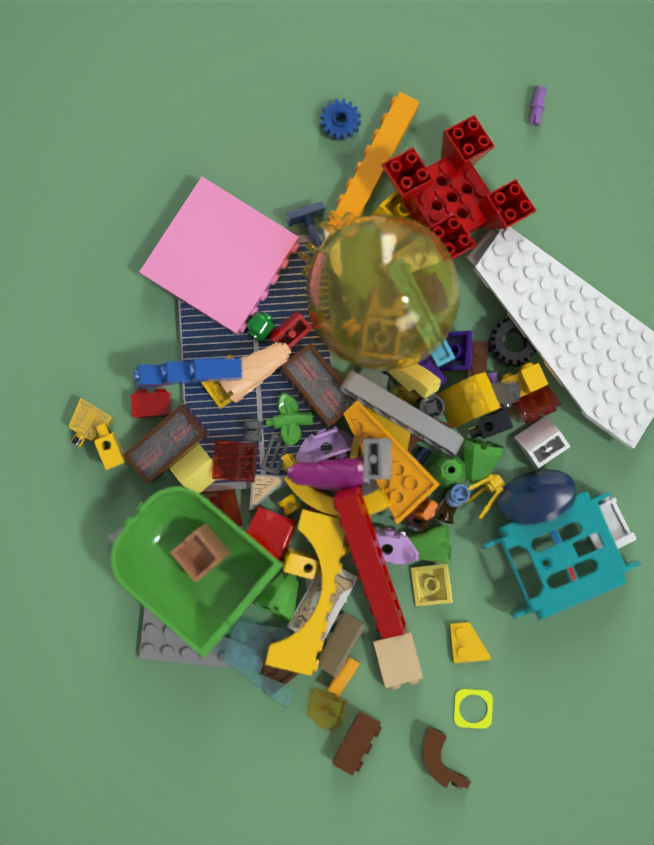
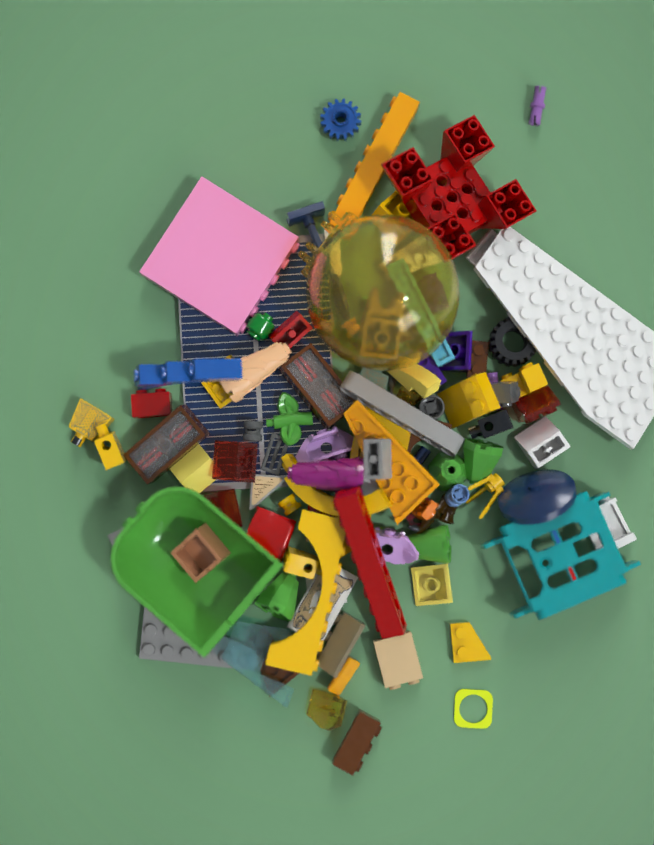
reddish brown arch [421,725,471,789] -> none

